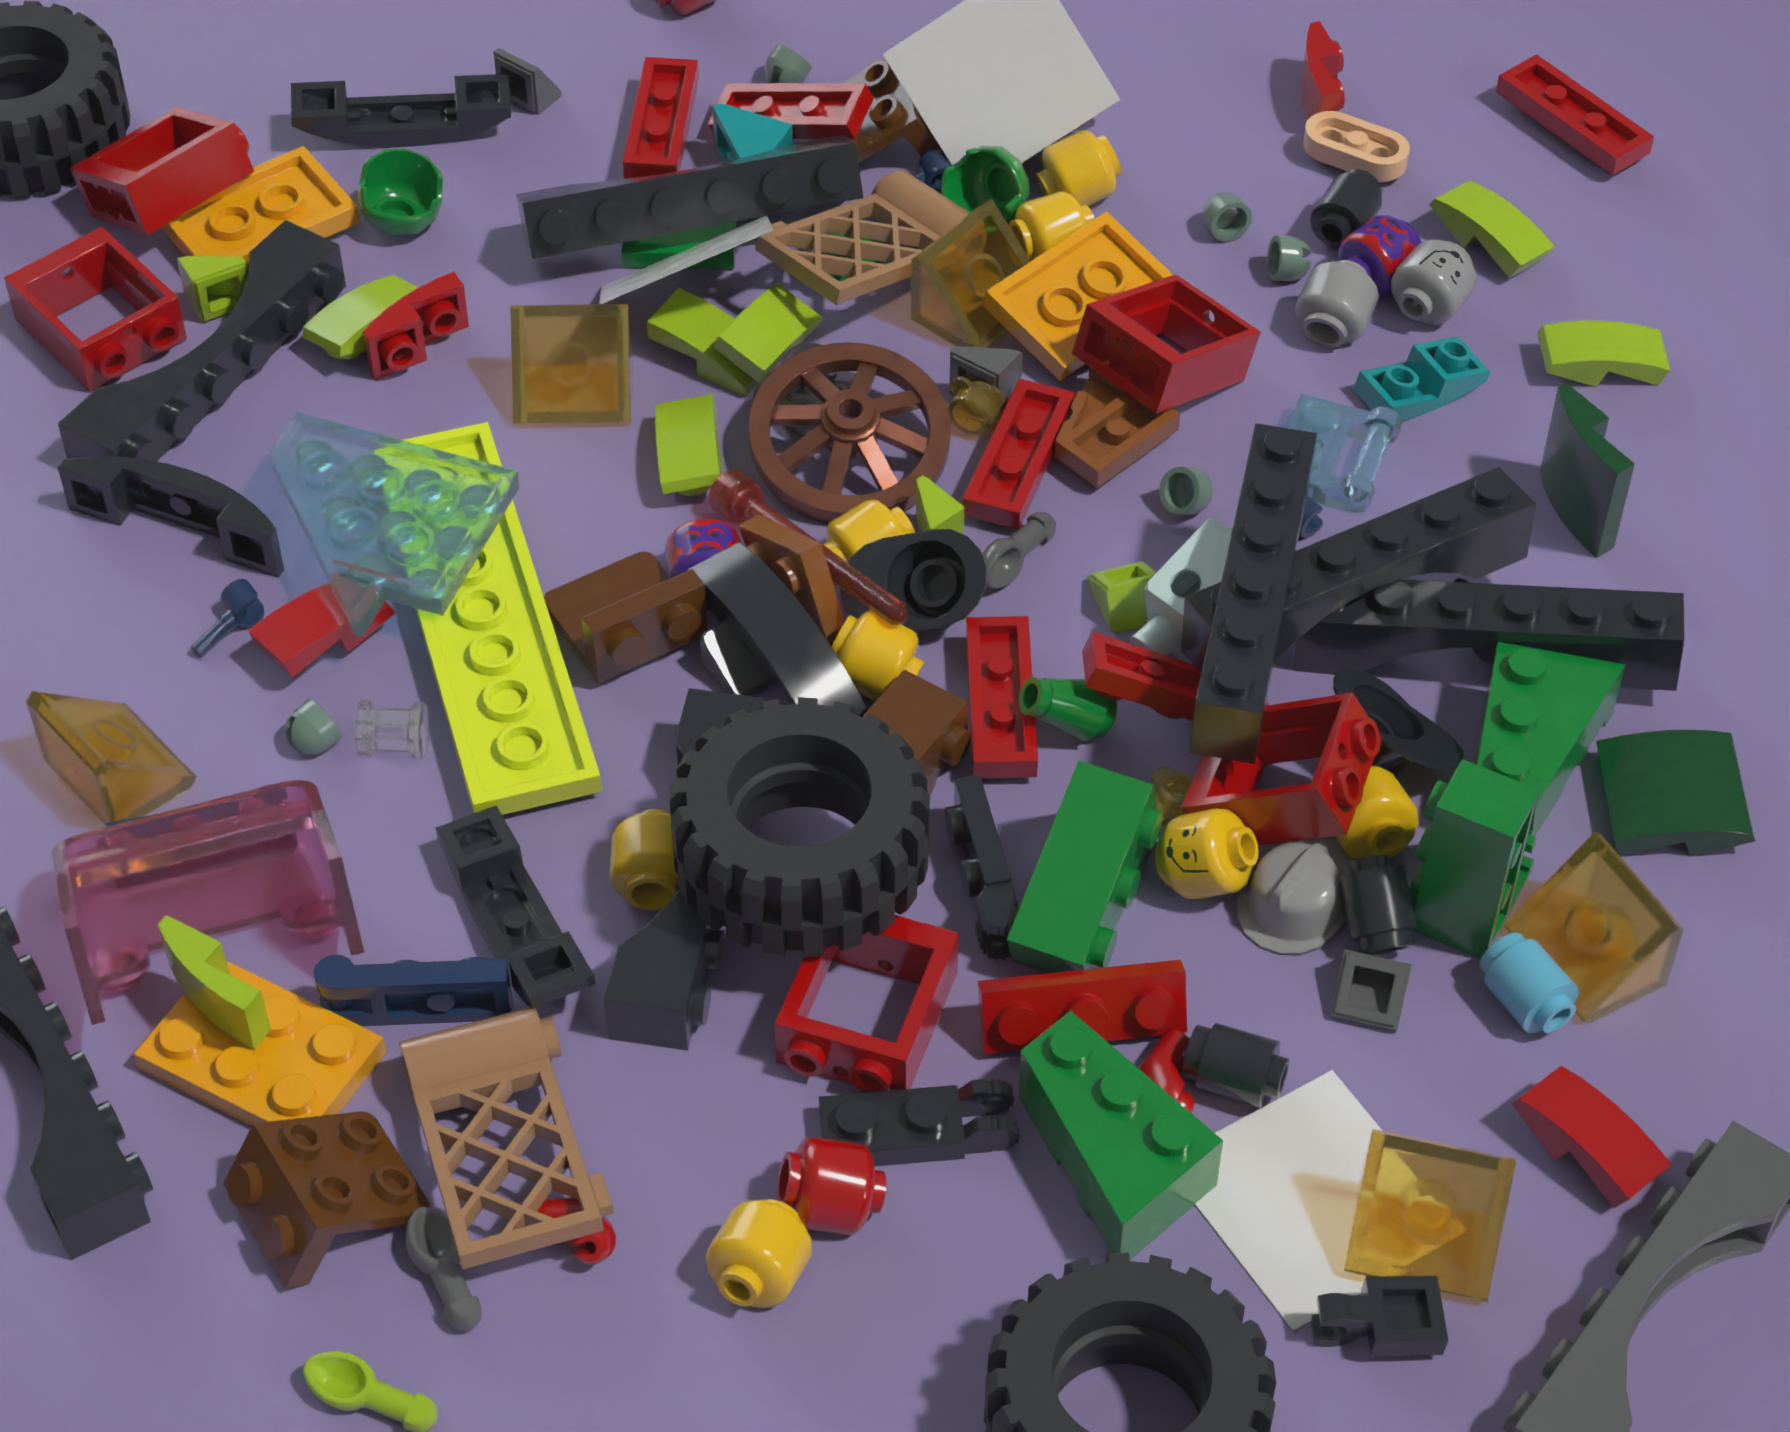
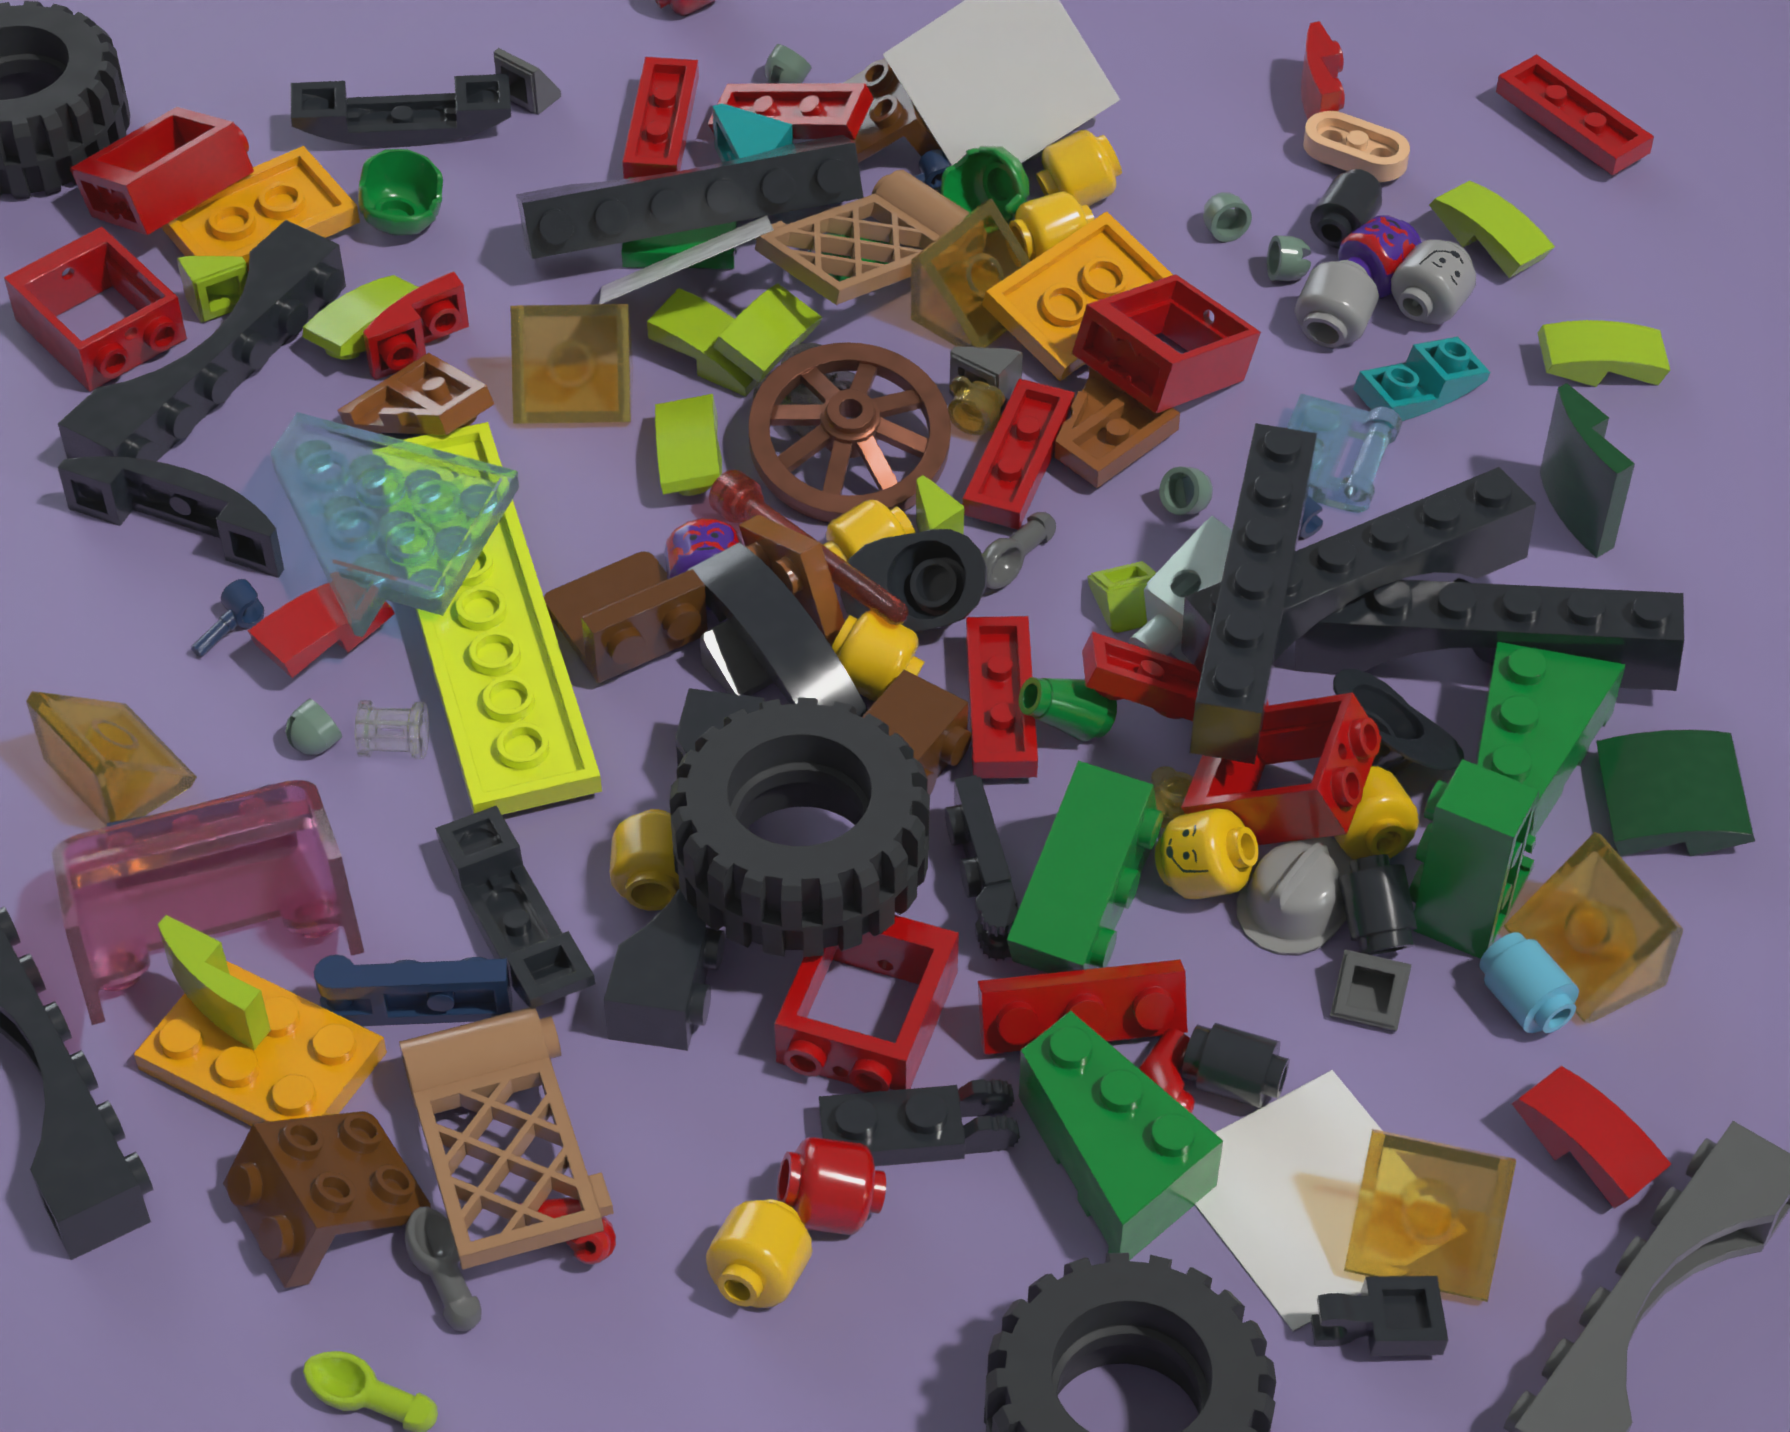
none -> dark orange wing [337,353,494,435]

